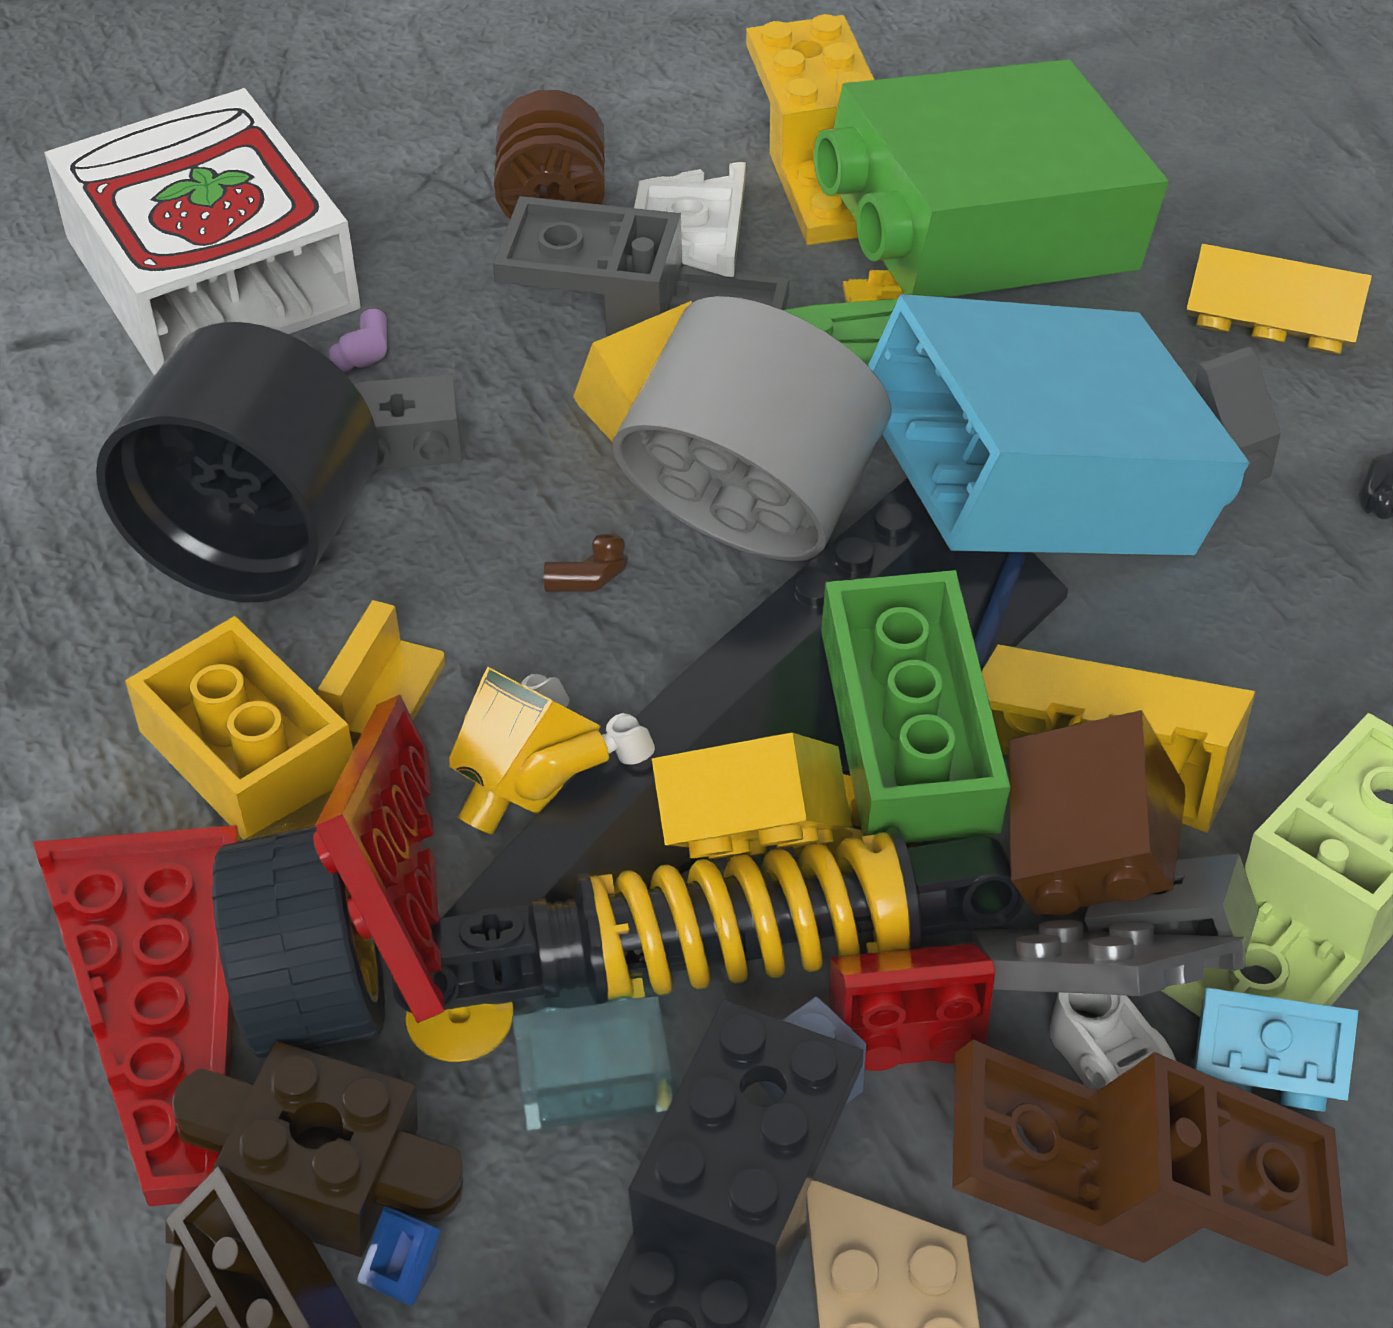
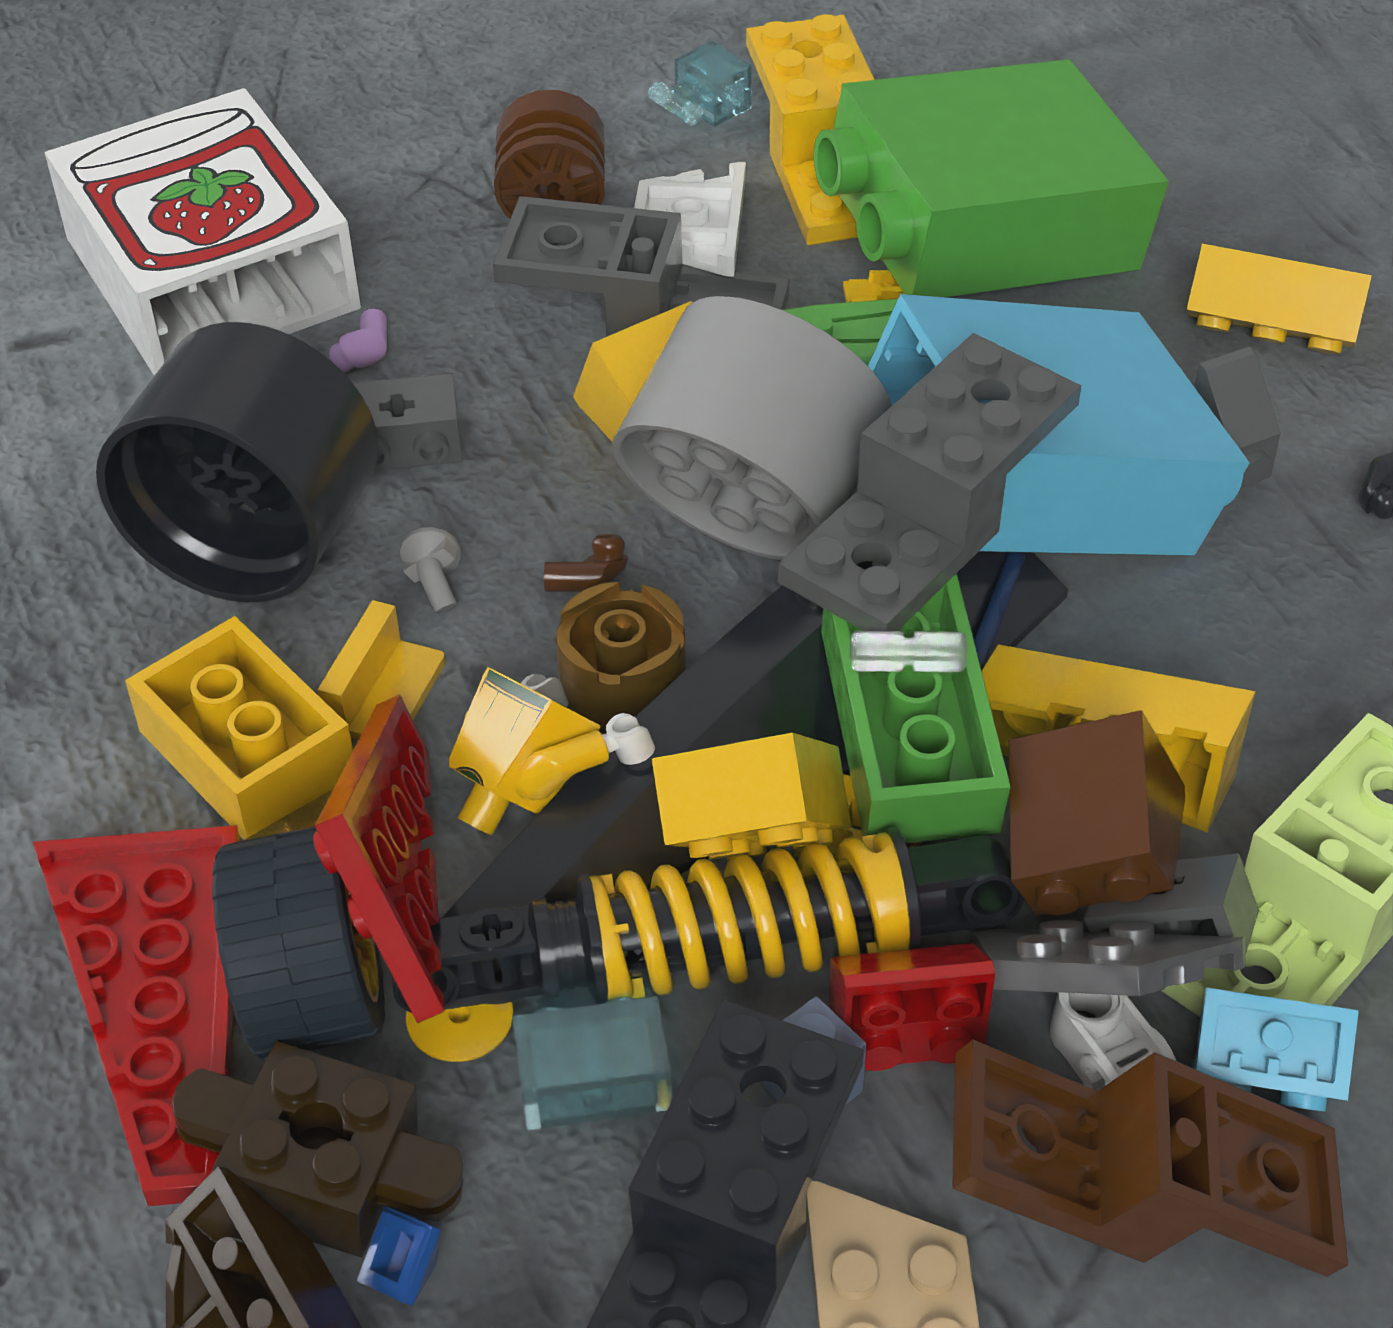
none -> light grey plate [400,527,461,614]
none -> pearl gold brick [556,582,686,734]
none -> clear light blue brick [648,41,752,127]
none -> dark grey bracket [777,333,1082,643]
none -> clear piece [849,631,968,673]

